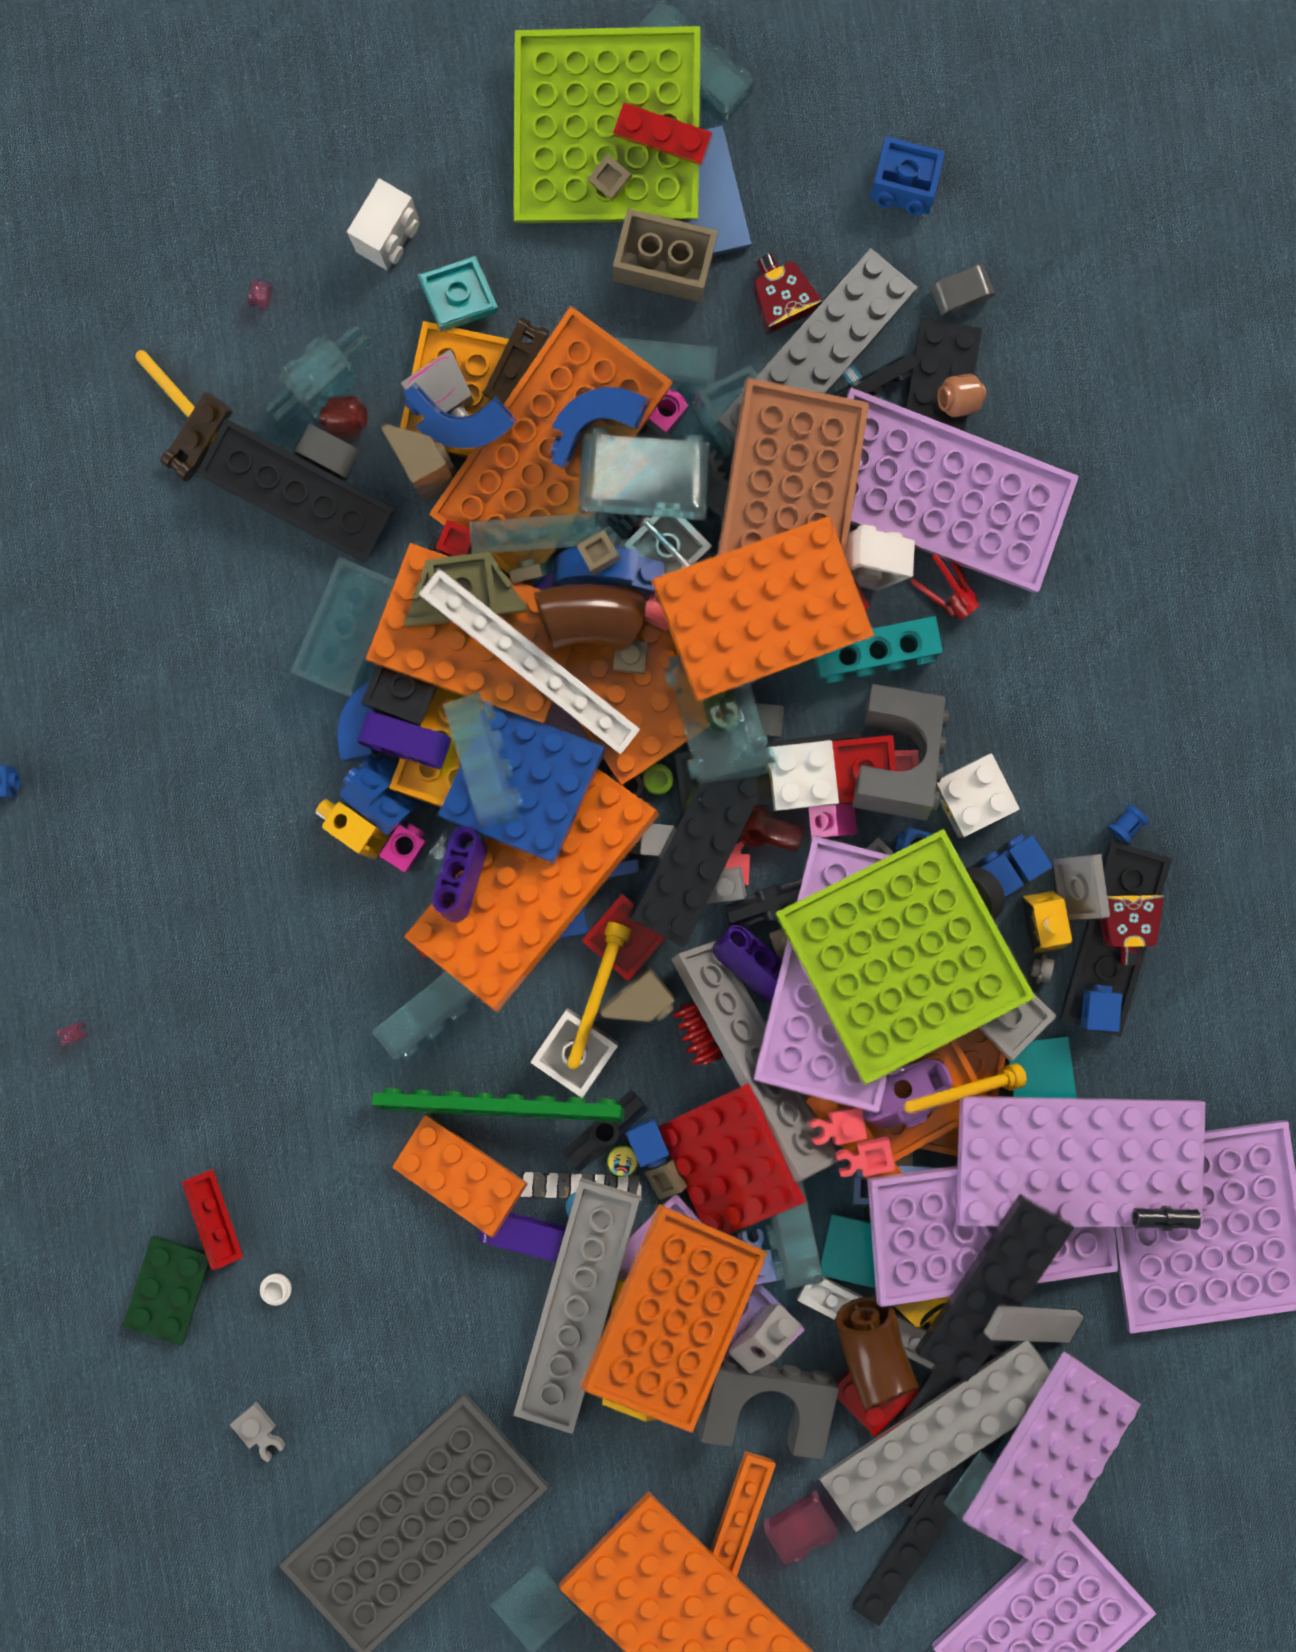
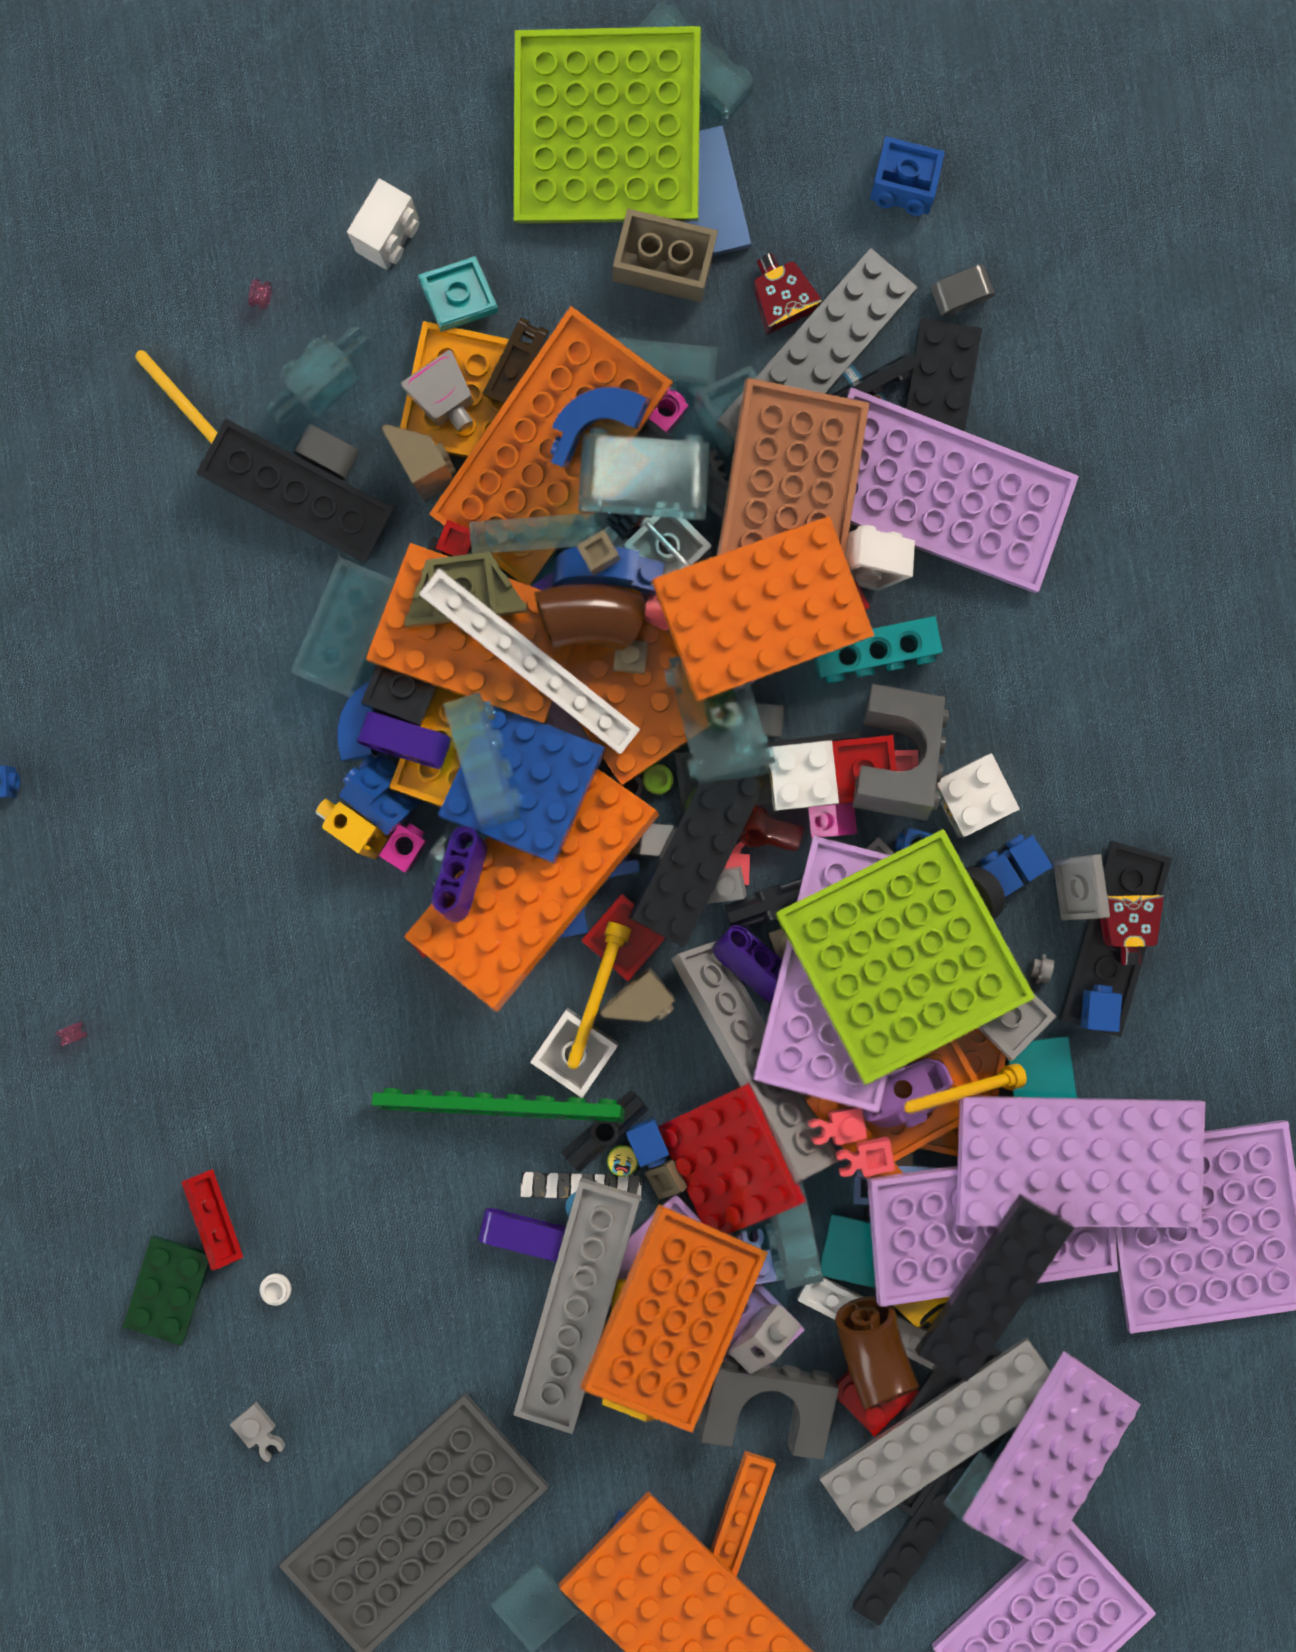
dark brown plate [160,392,233,482] -> none
clear red head [320,396,368,437] -> none
clear light blue brick [371,972,481,1061] -> none
orange plate [392,1115,528,1237] -> none
blue arch [403,382,517,448] -> none
dark tan plate [509,559,548,583] -> none
dark tan plate [588,154,632,202] -> none
red plate [613,102,713,166] -> none
red piece [673,1000,724,1065] -> none
clear pink brick [763,1490,838,1565] -> none
red plant [910,554,980,620] -> none
nougat head [937,374,987,417] -> none
light grey tile [984,1306,1084,1343] -> none
yellow torso [1022,891,1072,954] -> none
blue bush [1107,804,1149,845] -> none
black pin [1132,1206,1201,1231] -> none

